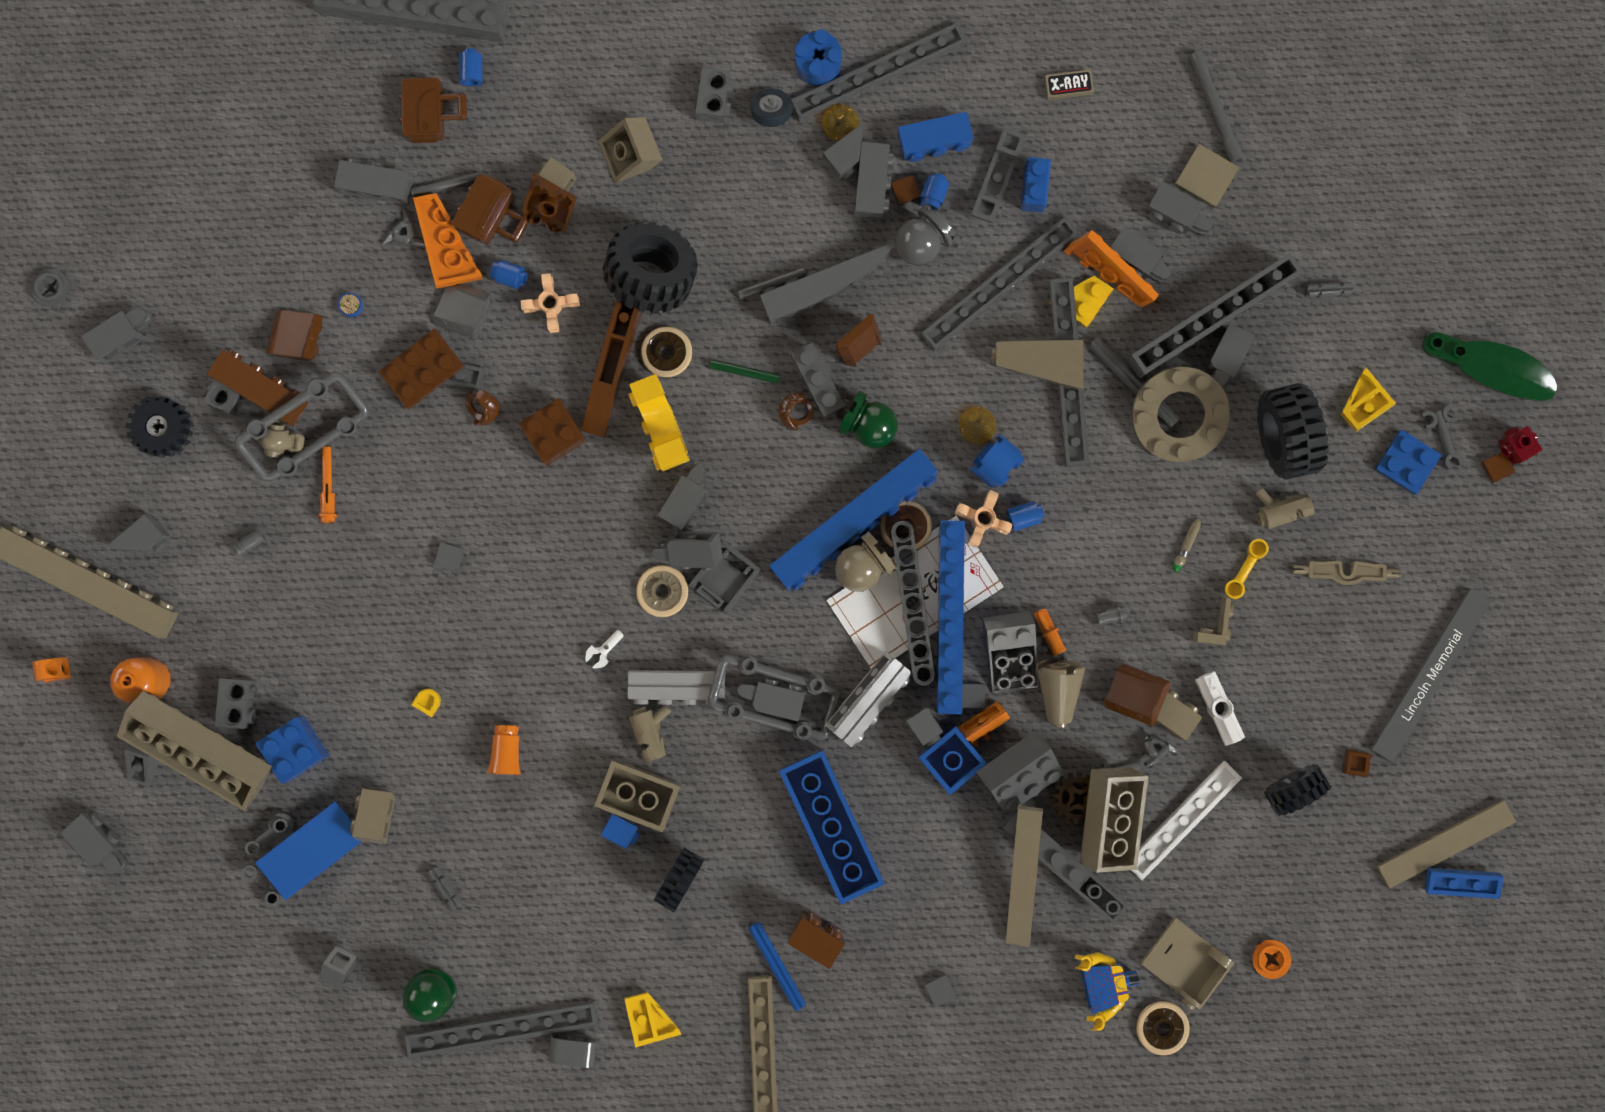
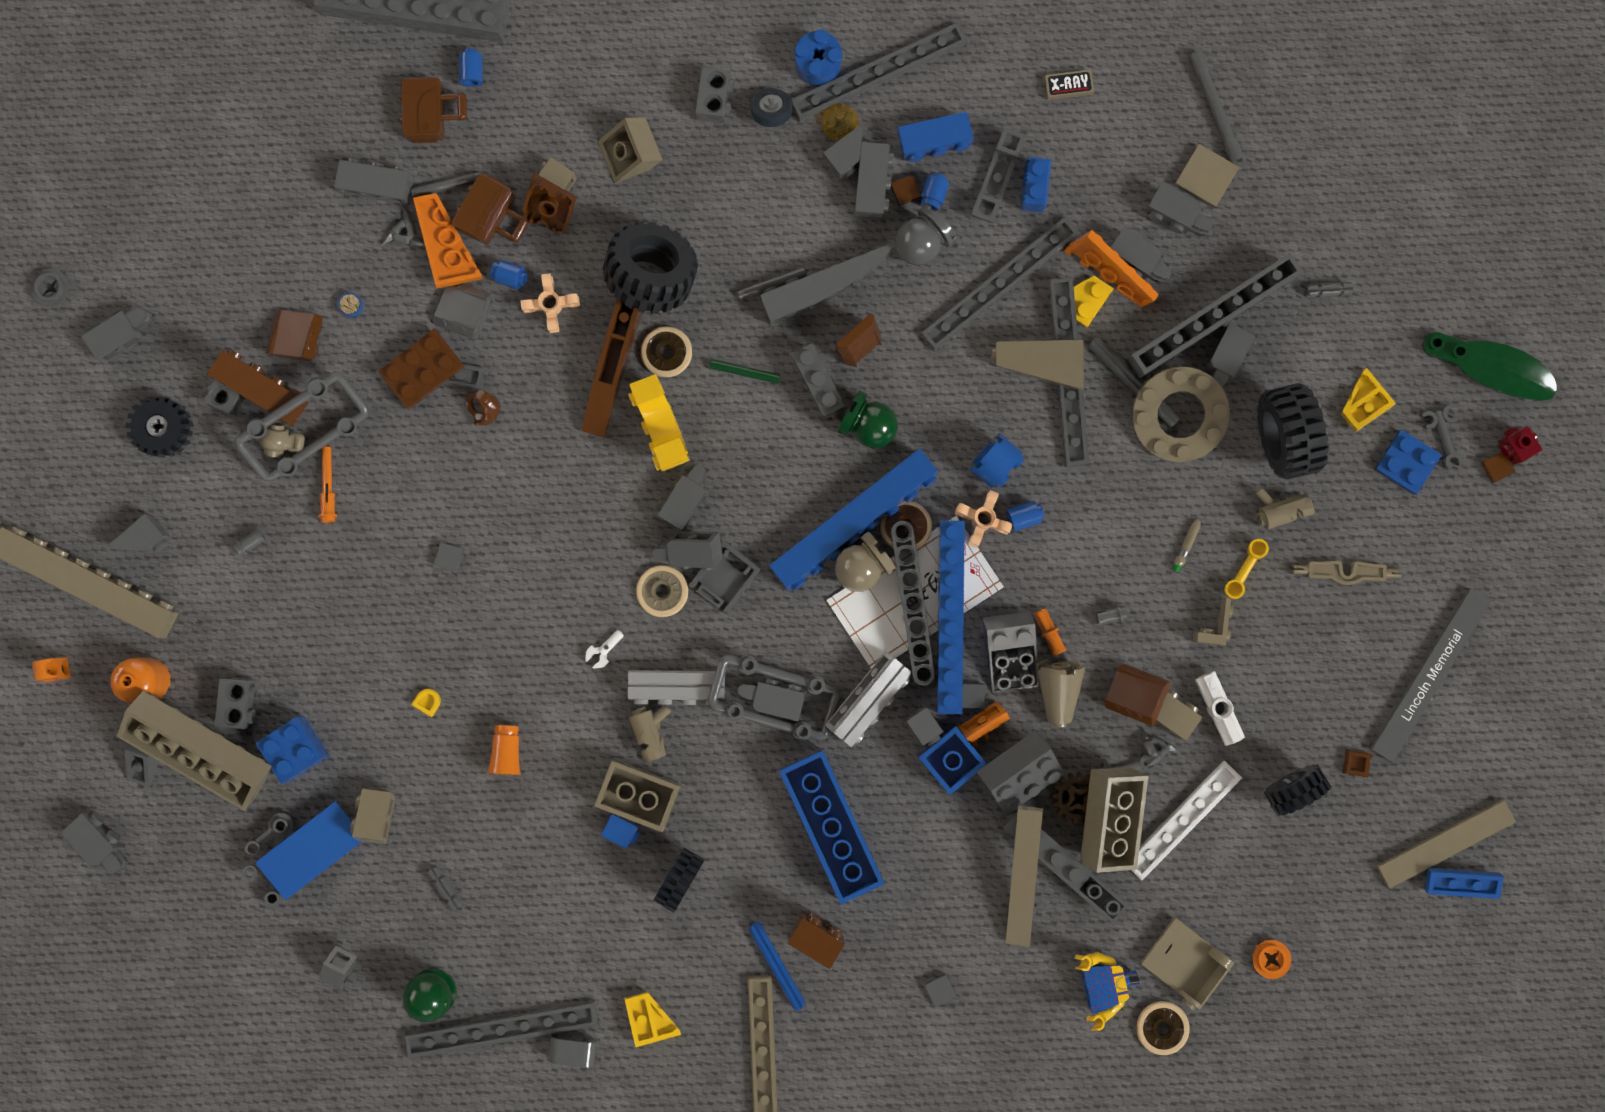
reddish brown brick [518,398,587,466] -> none
reddish brown piece [778,392,814,431] -> none
clear yellow gear [959,406,997,444] -> none

